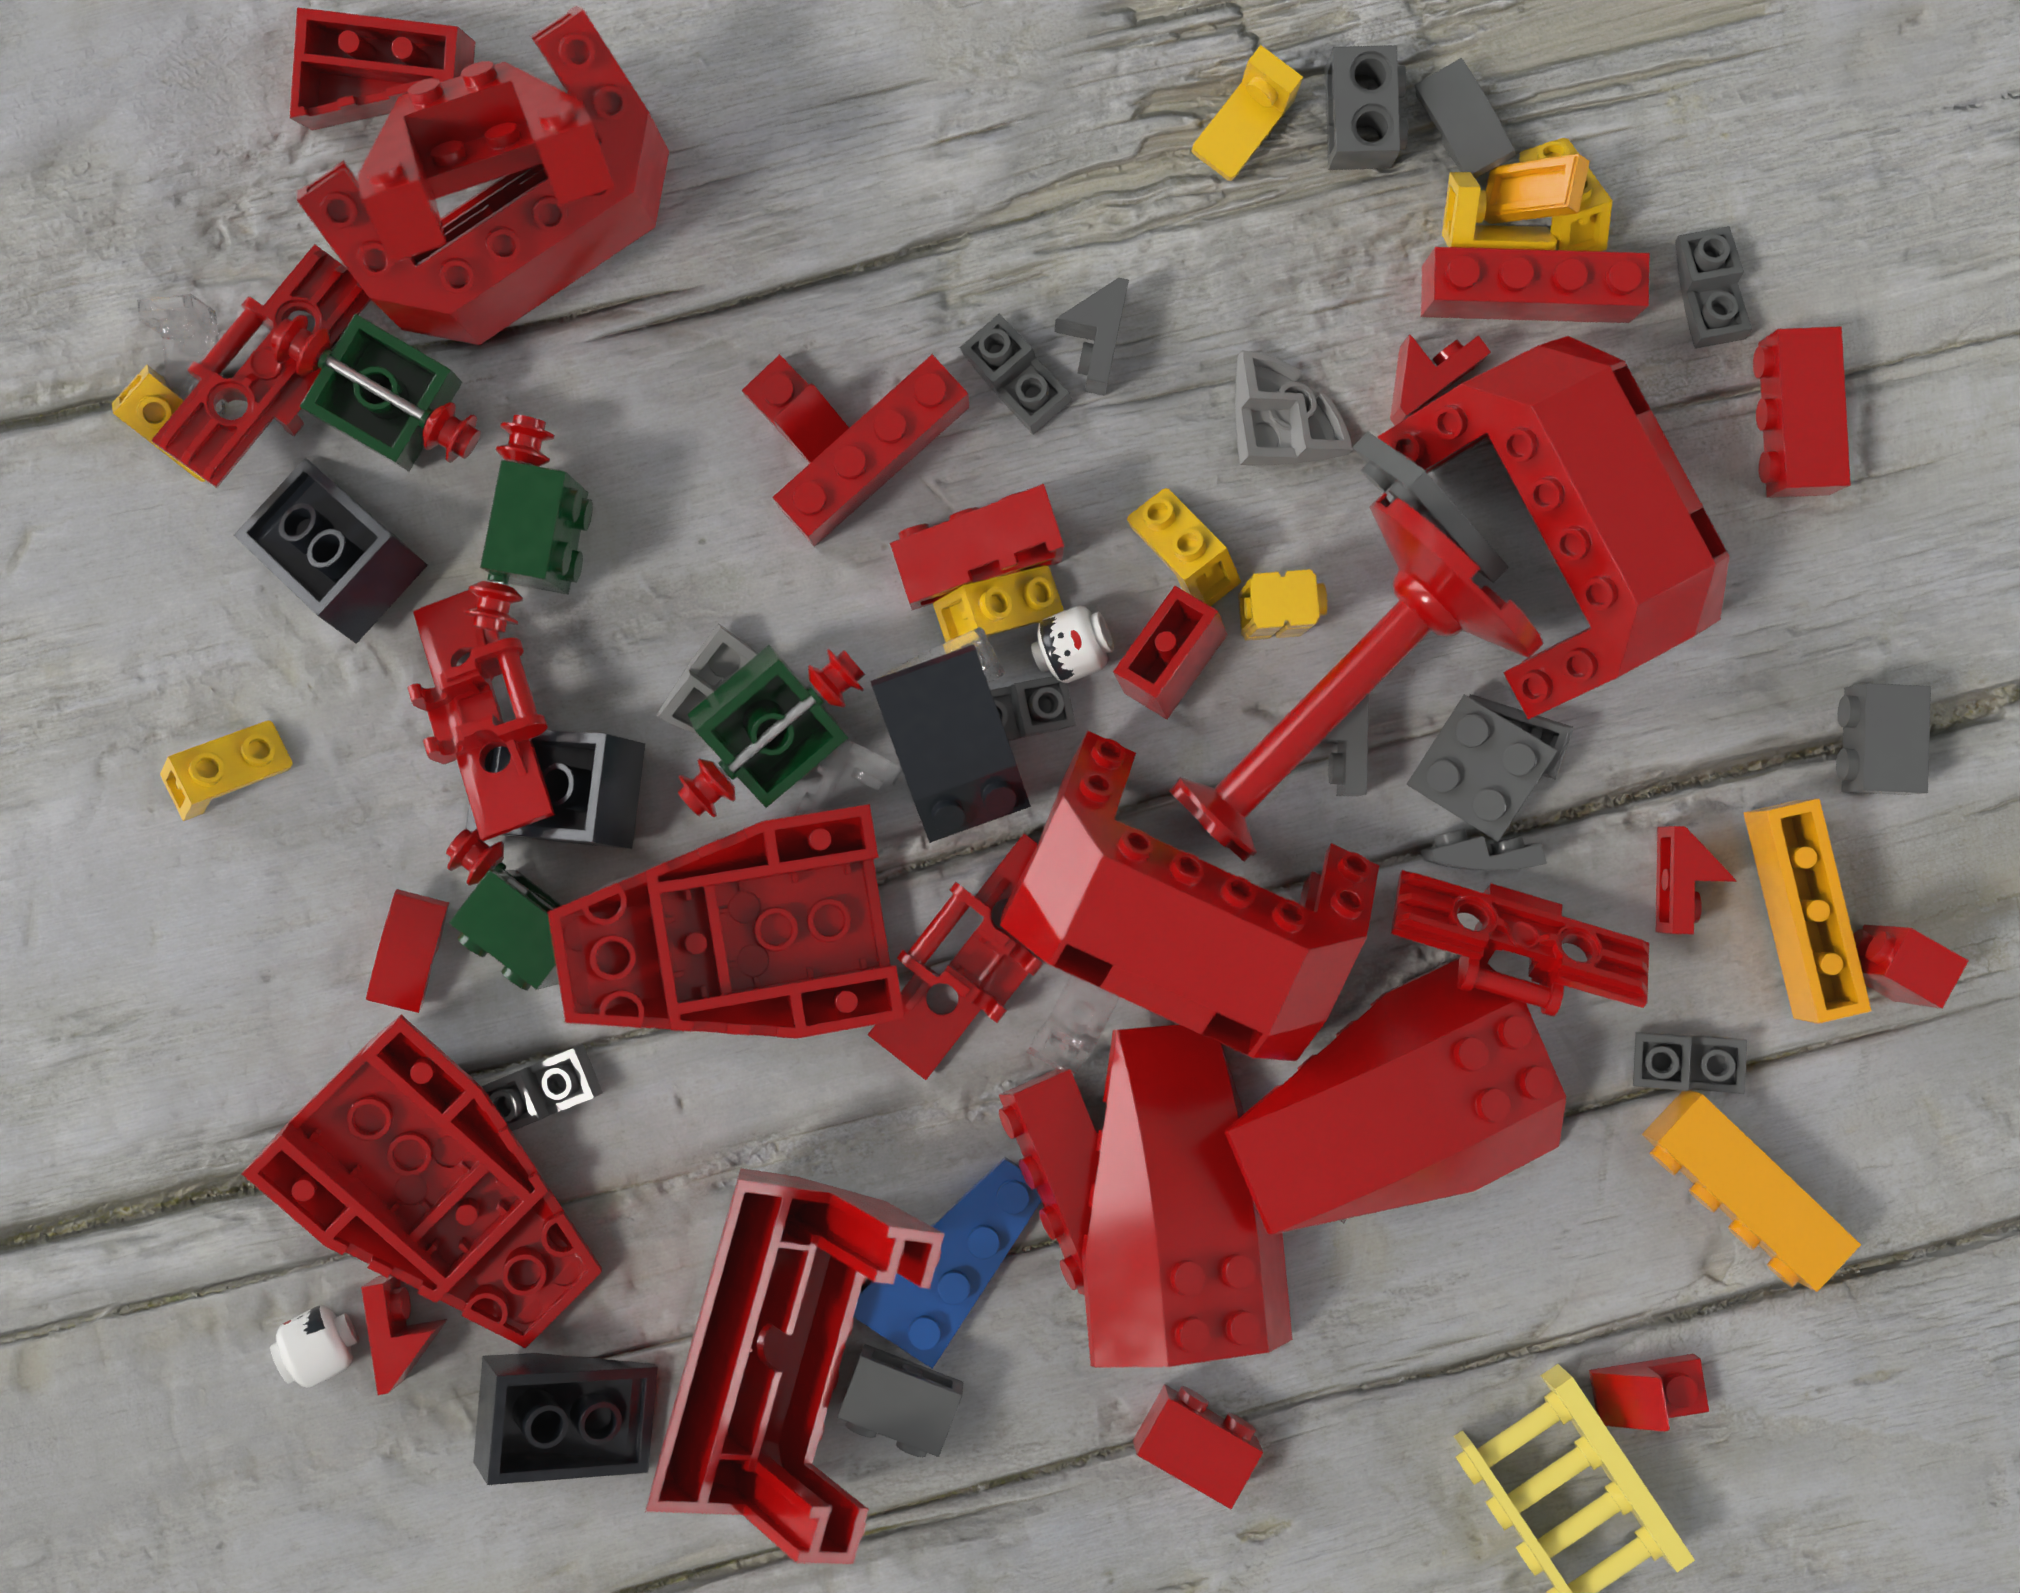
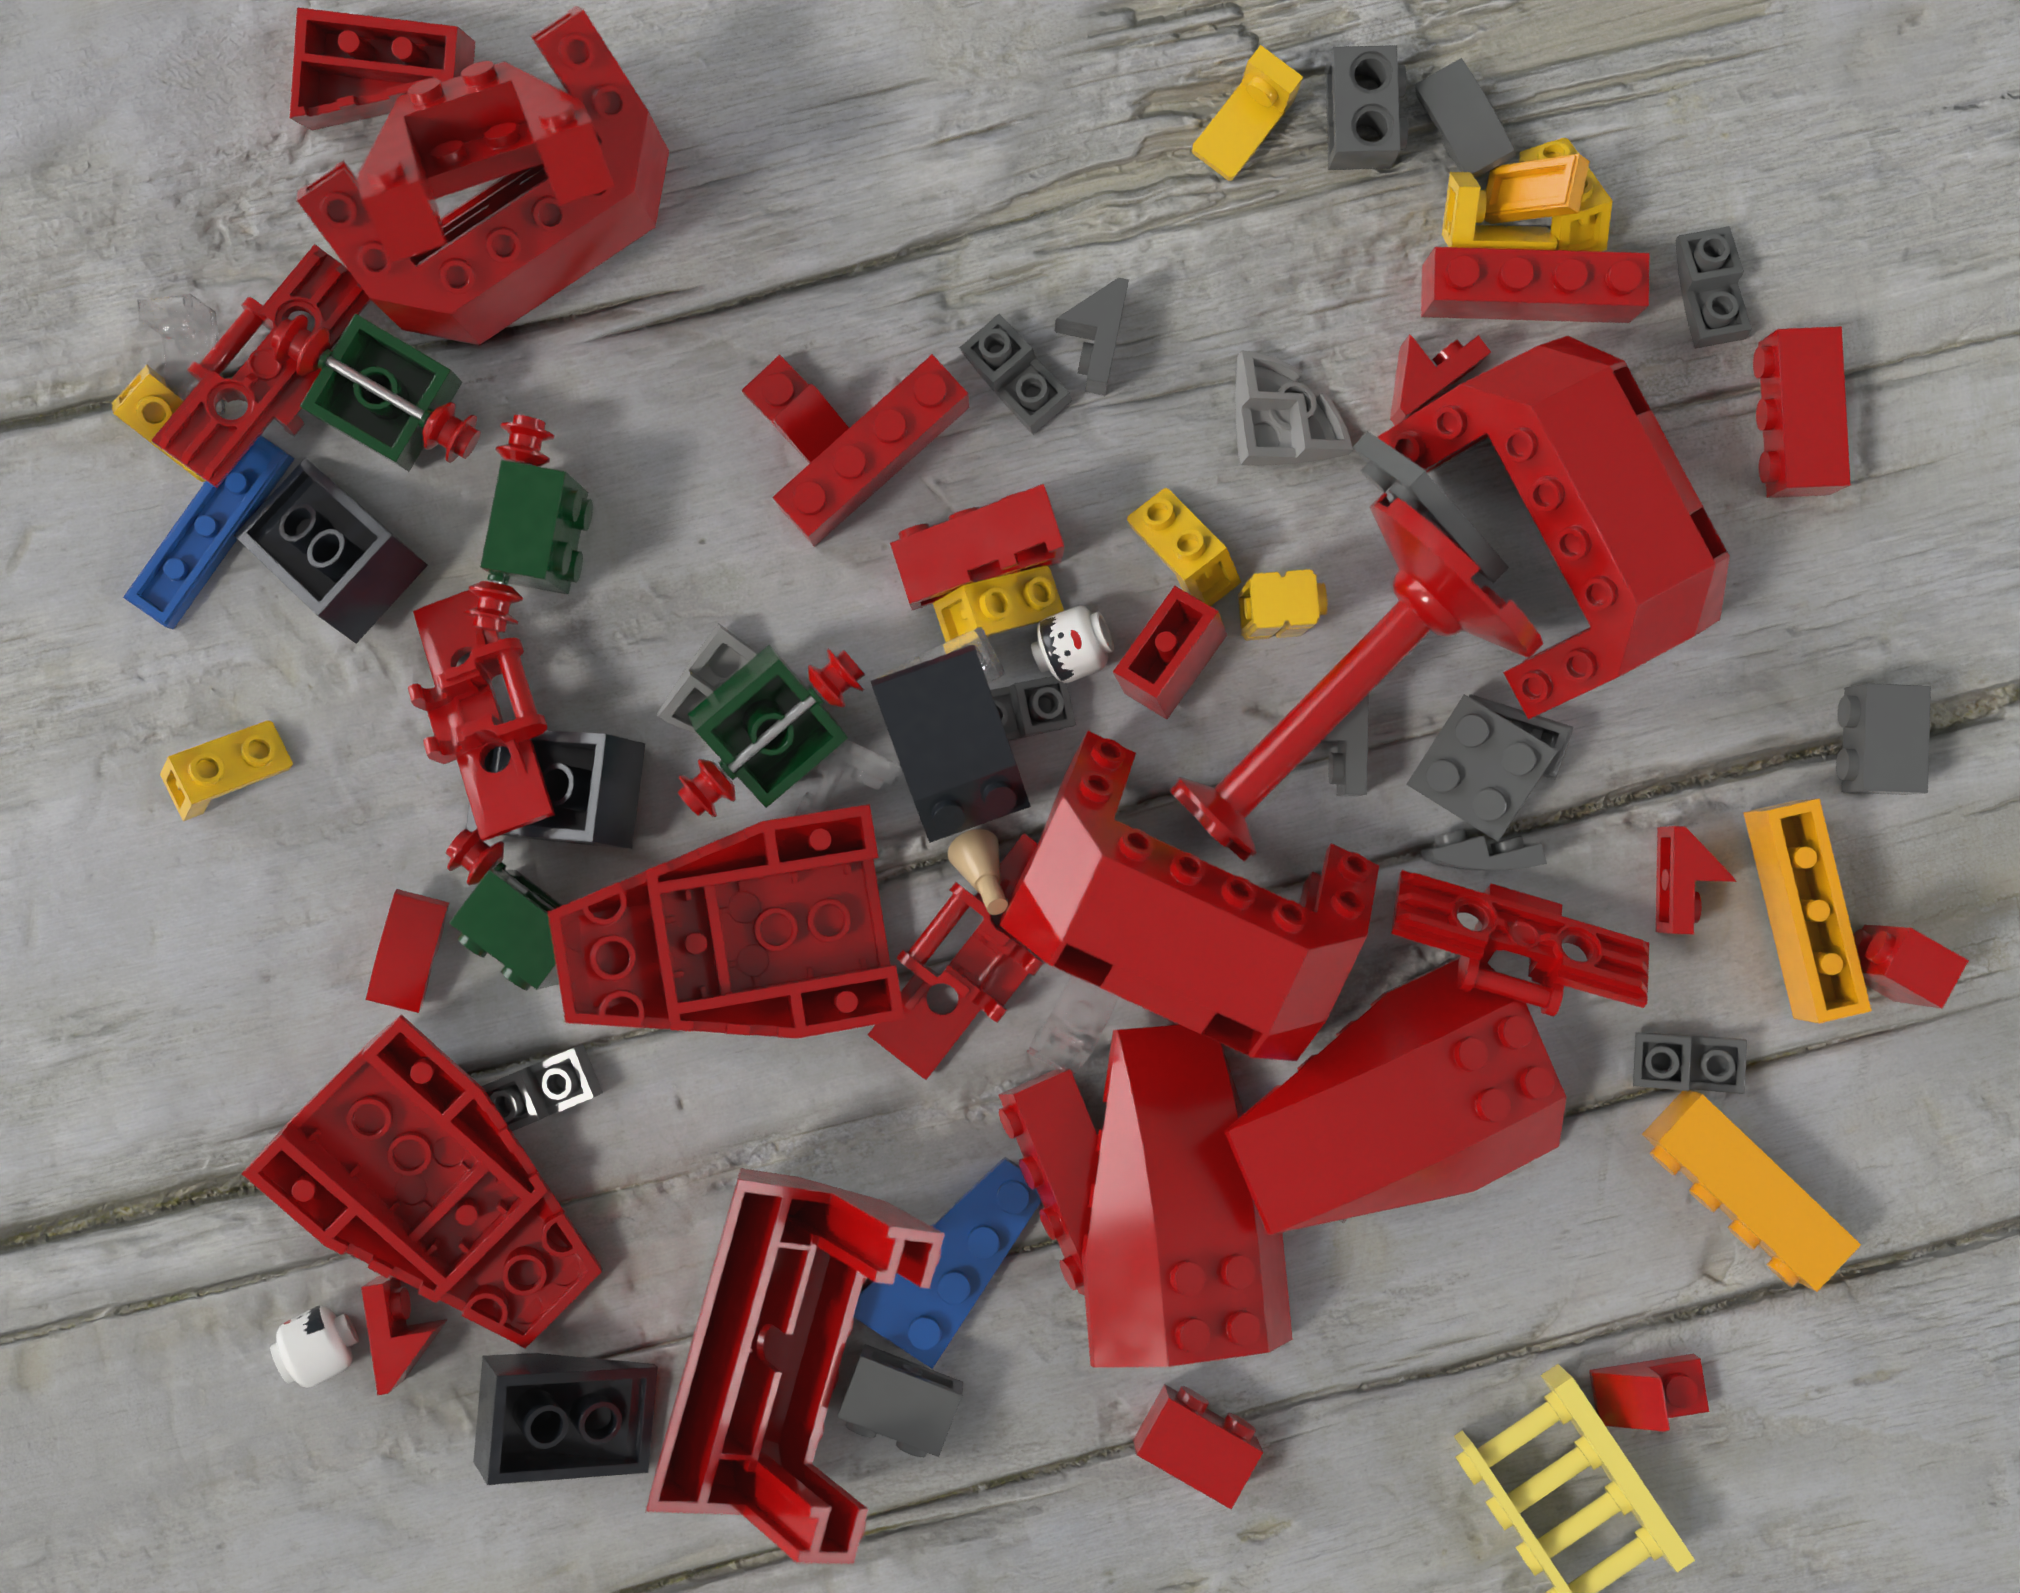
none -> blue tile [123,435,295,629]
none -> tan cone [948,829,1008,915]

